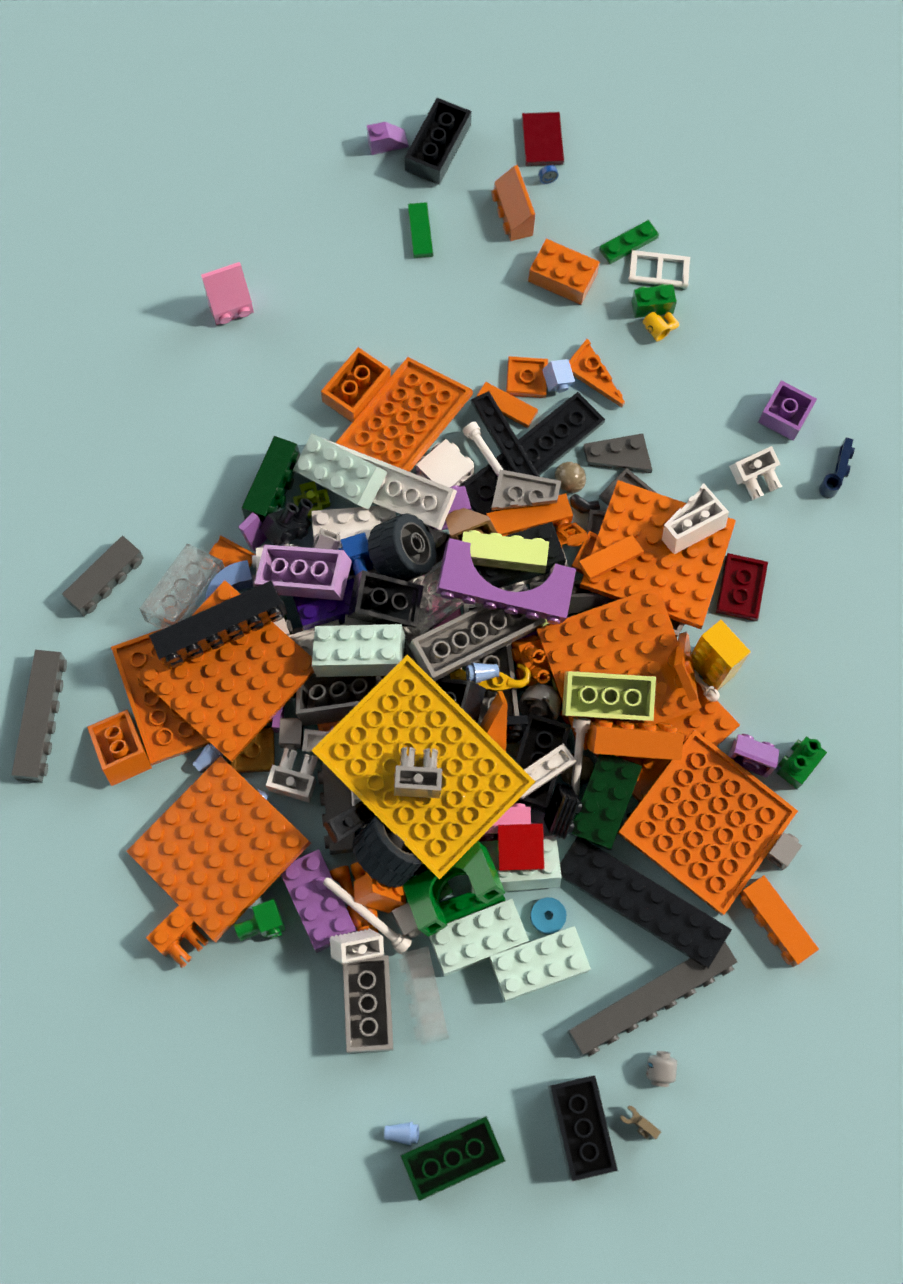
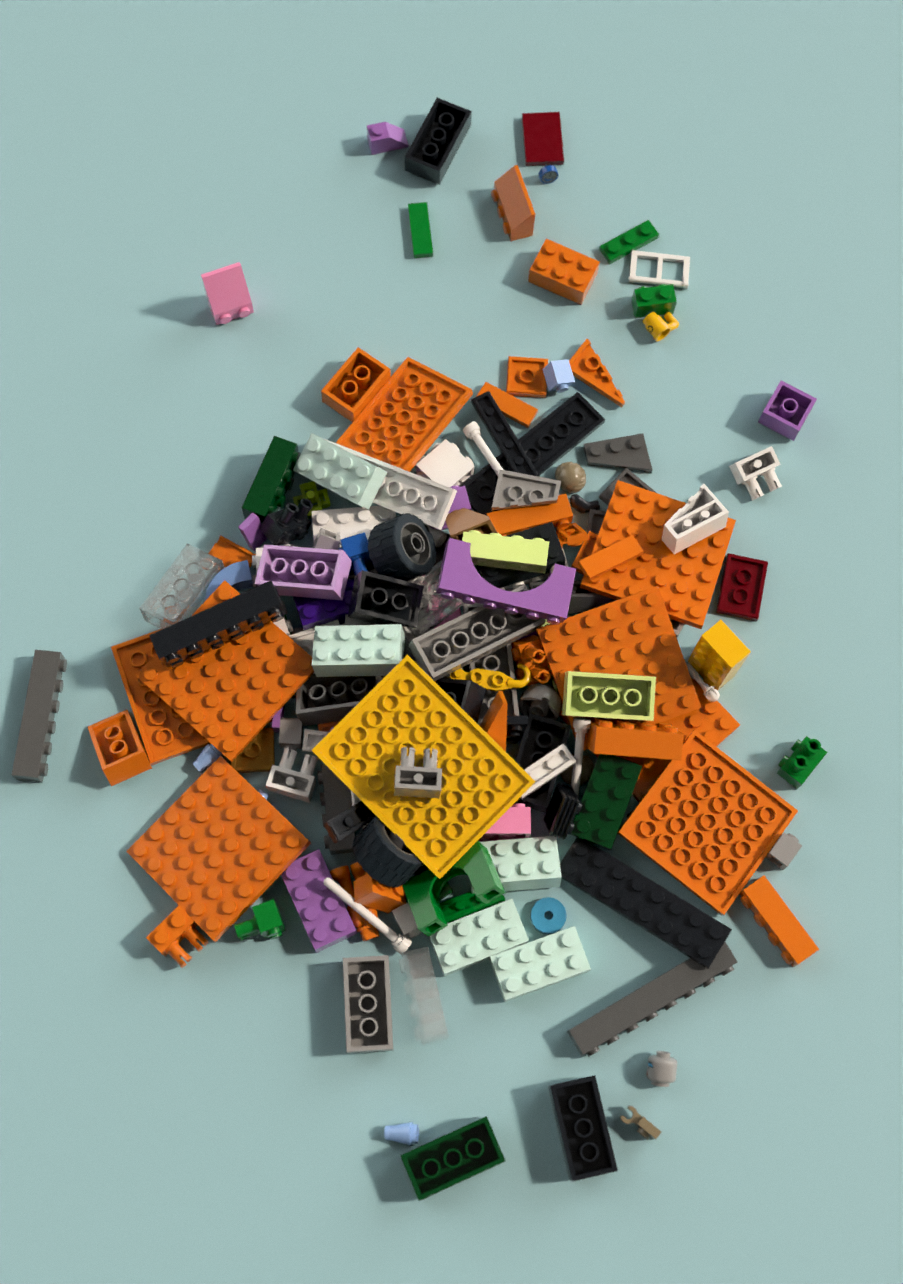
dark grey brick [62,535,144,617] -> none
white brick [330,928,384,964] -> none
light blue cone [466,662,499,683] -> none
red tile [497,823,545,871] -> none
orange wing [674,631,698,701] -> none
medium lavender slope [729,734,779,778] -> none
dark blue plate [819,437,855,498] -> none

